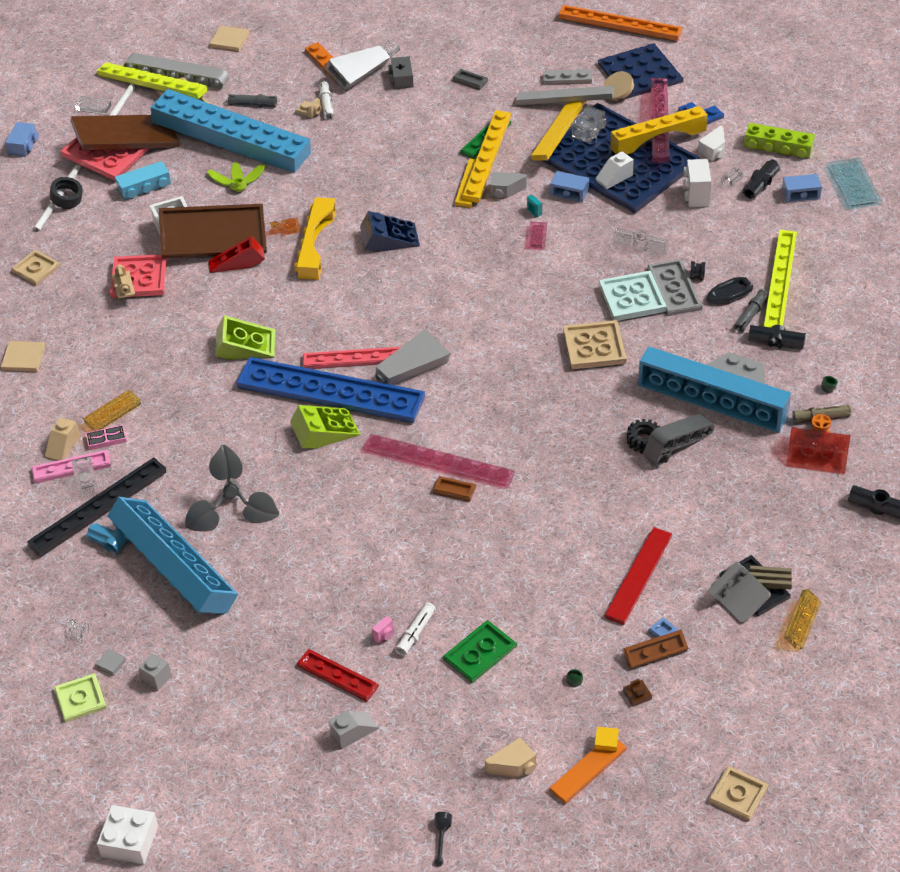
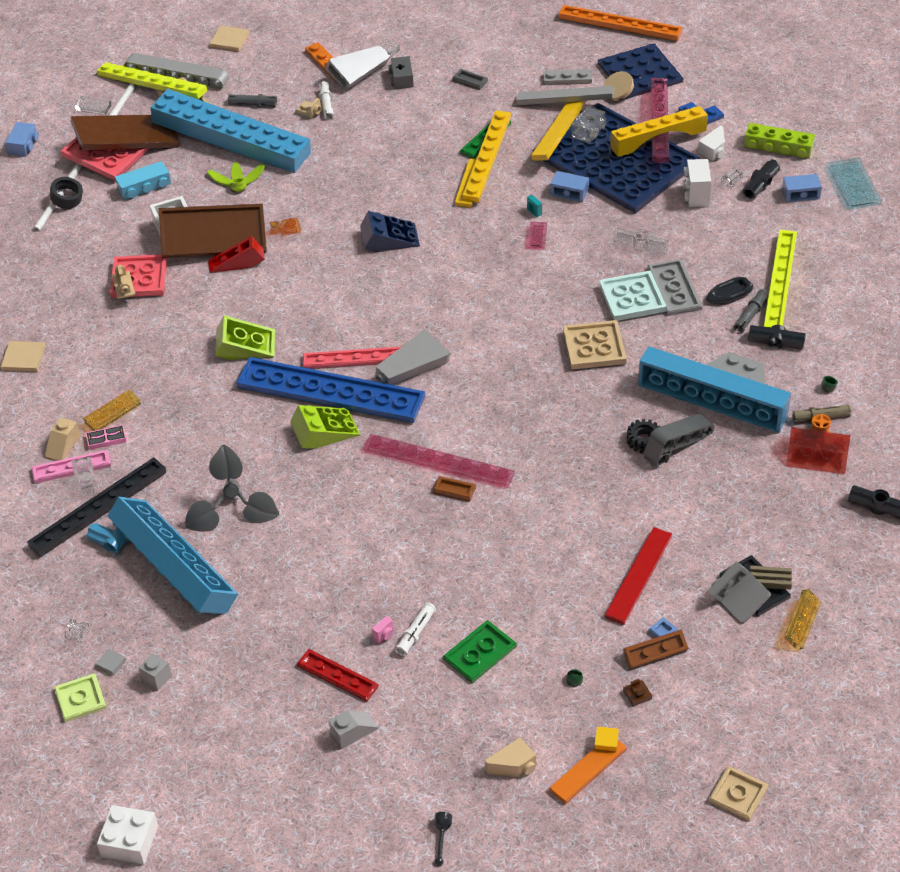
tan tile [11,249,61,286] -> none
yellow arch [295,197,336,280] -> none
light grey slope [490,172,527,198] -> none
white slope [596,151,633,189] -> none
black wheel [690,261,706,280] -> none

